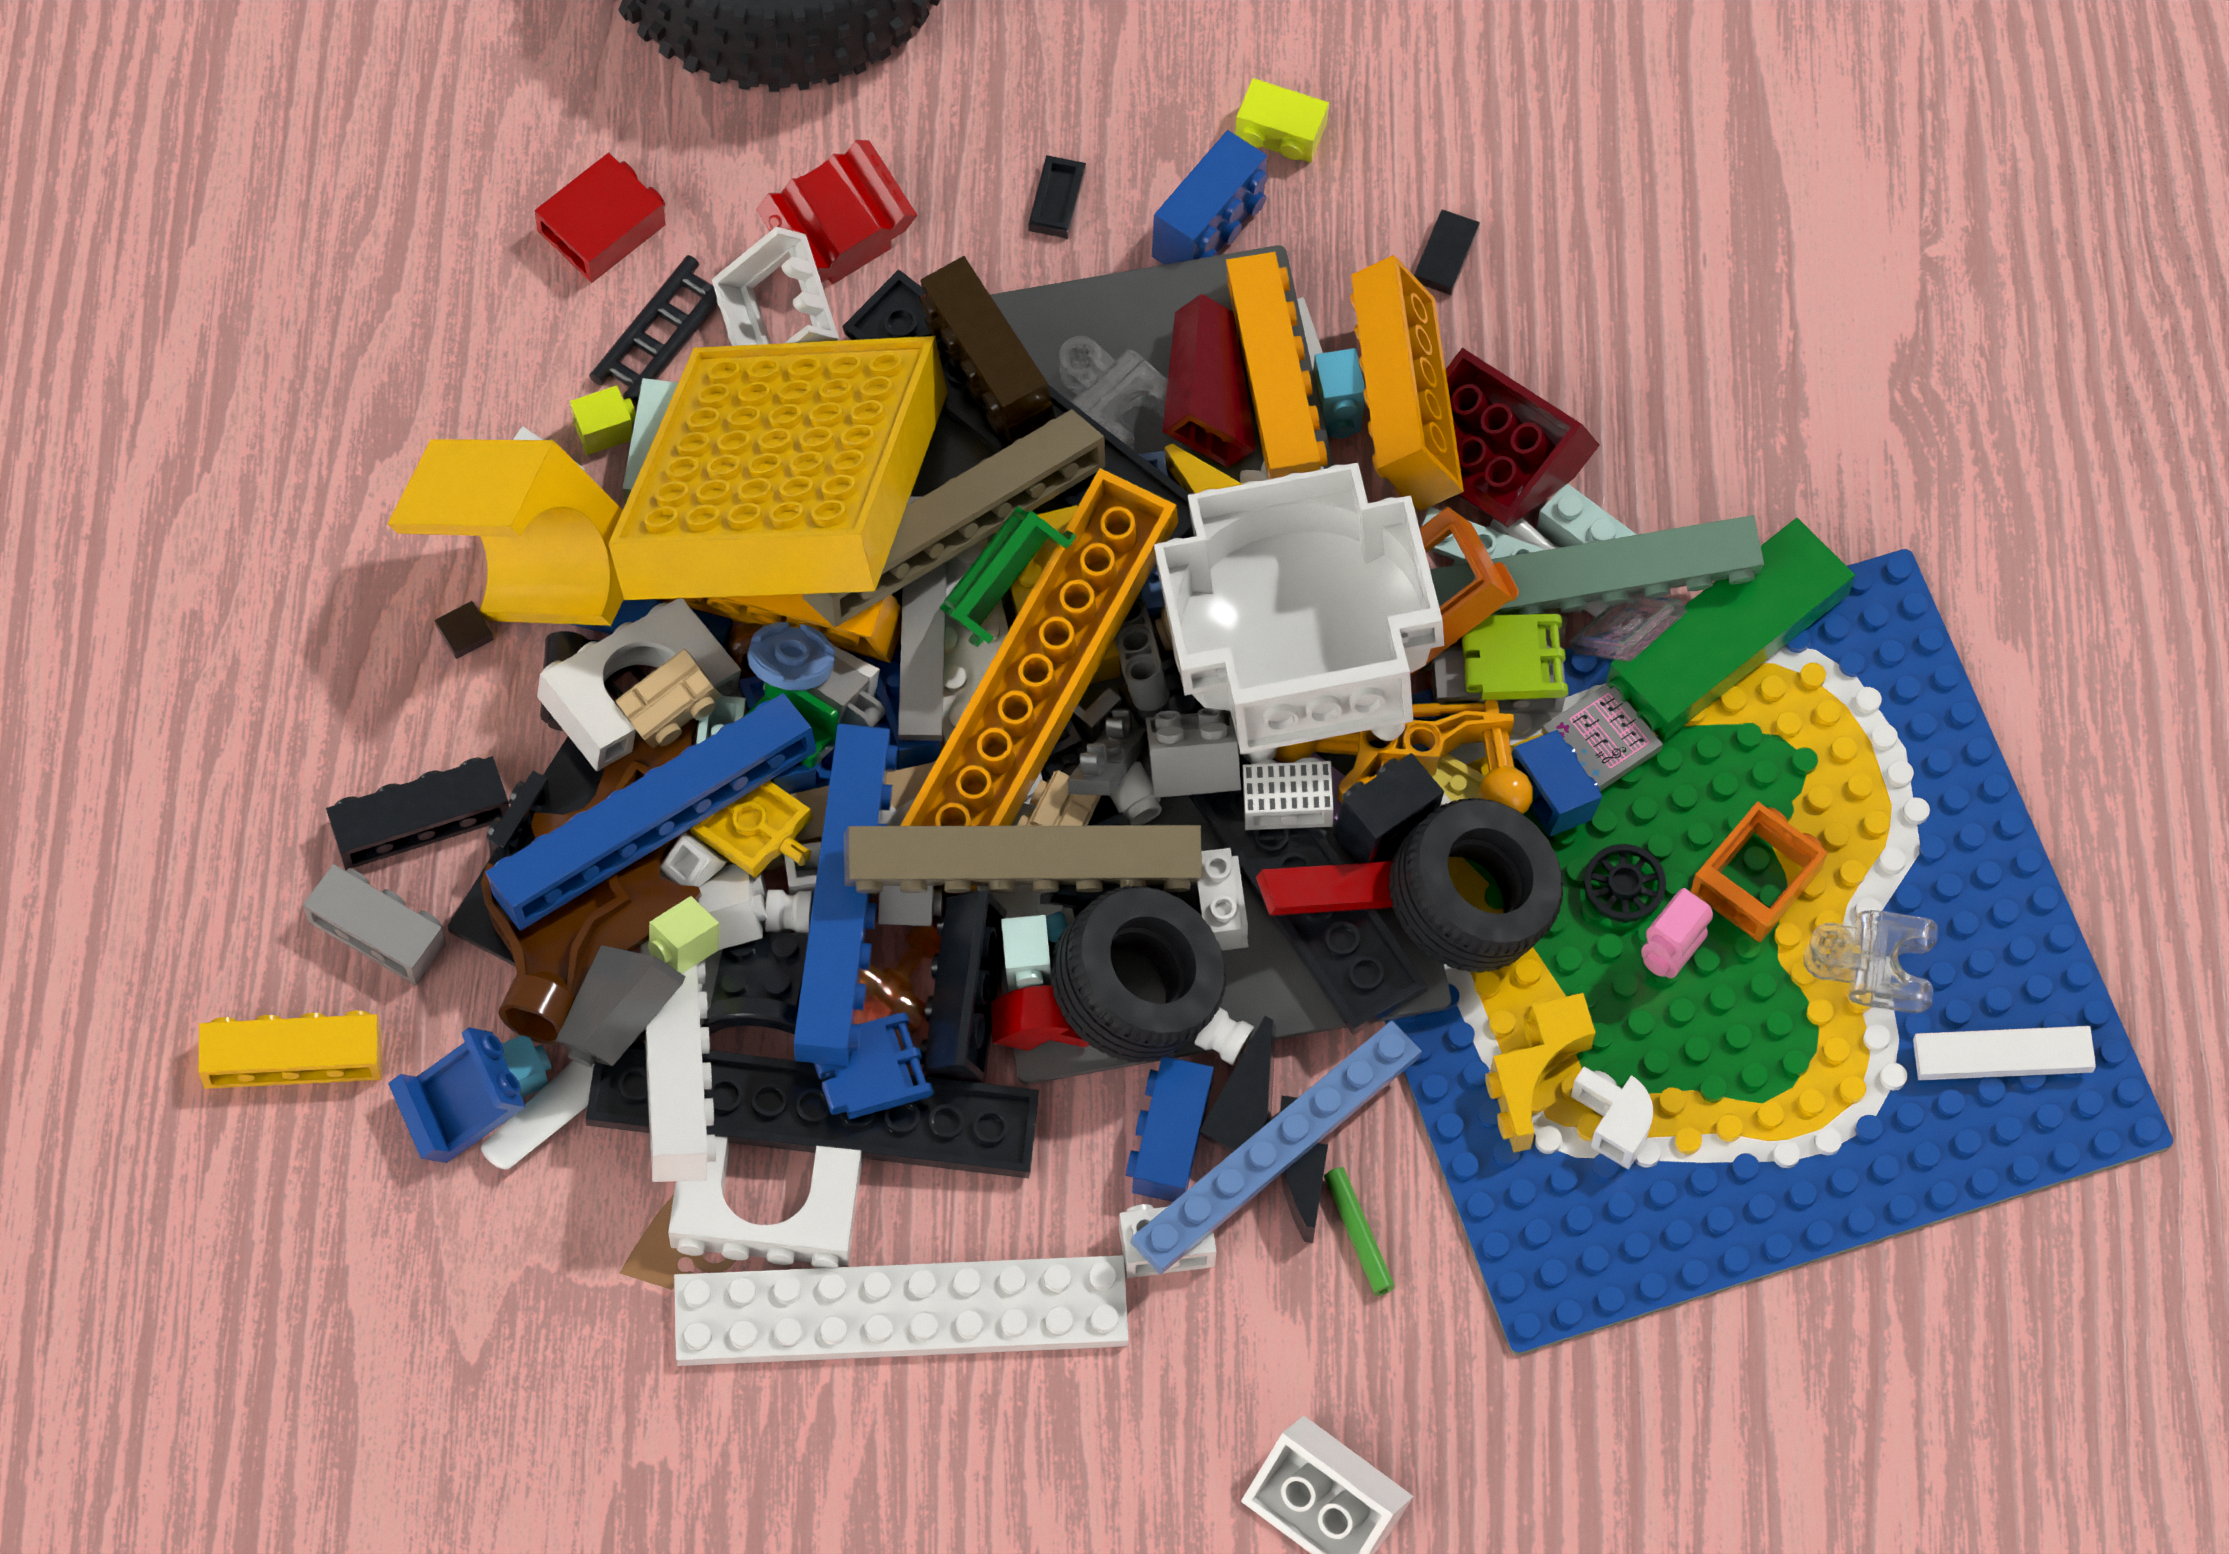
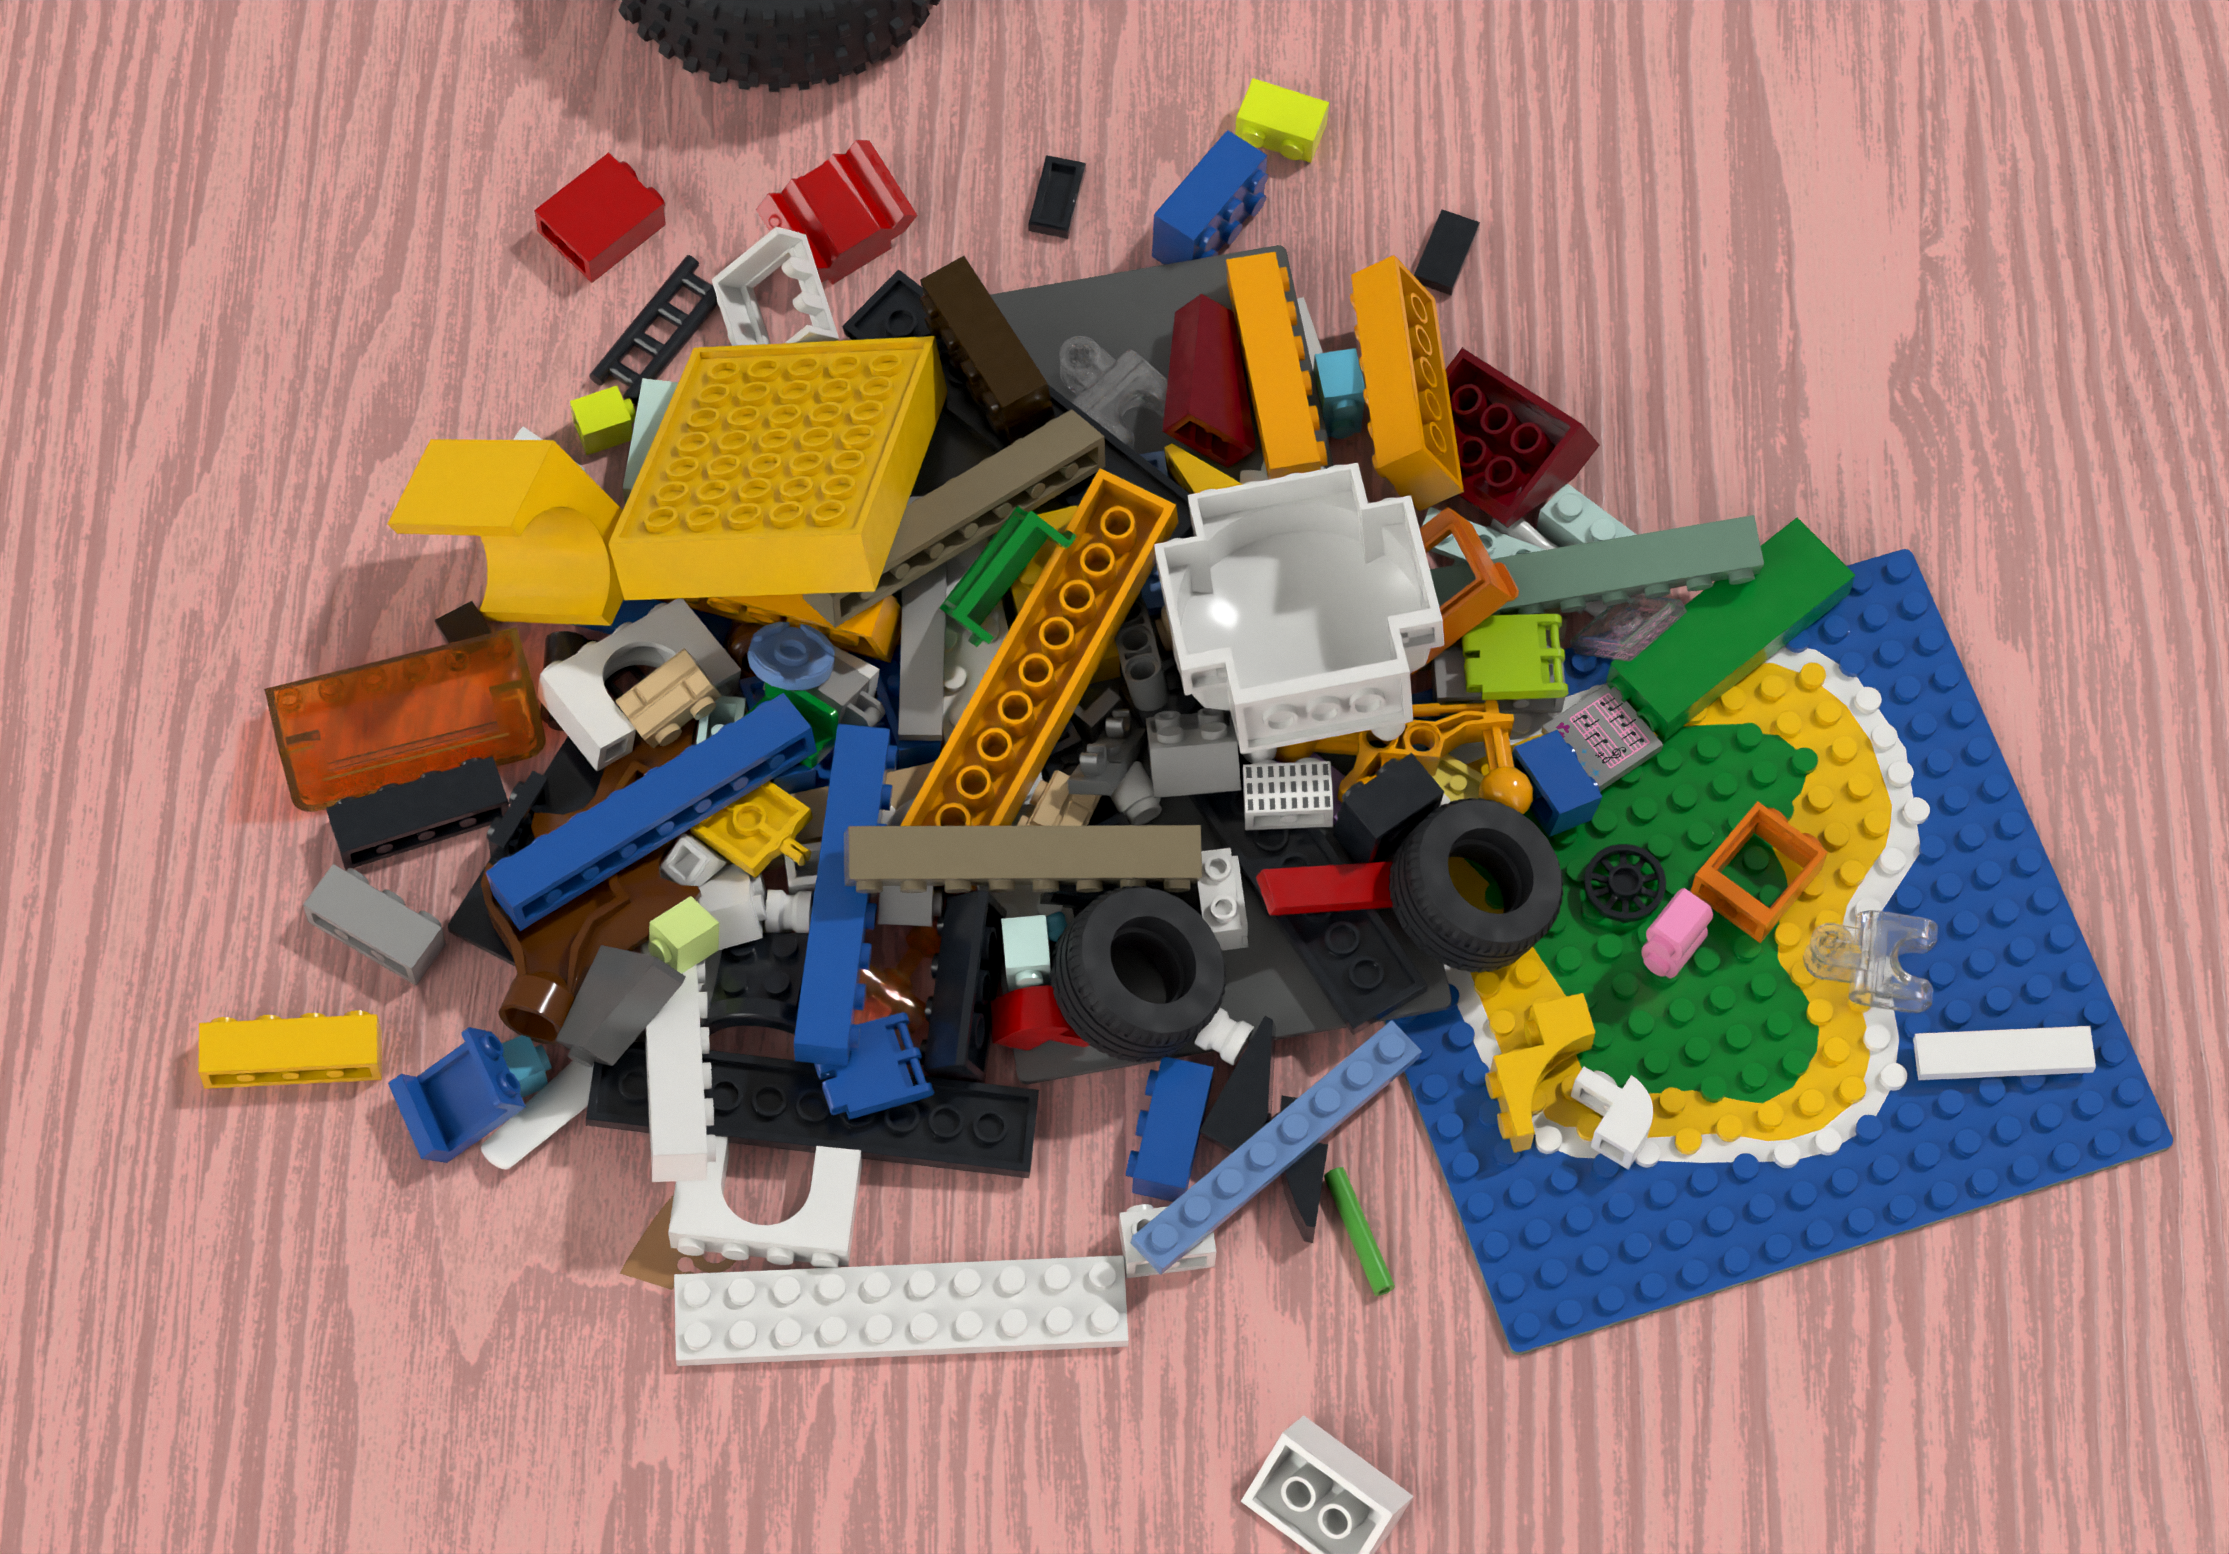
none -> clear orange windscreen [264,627,546,812]

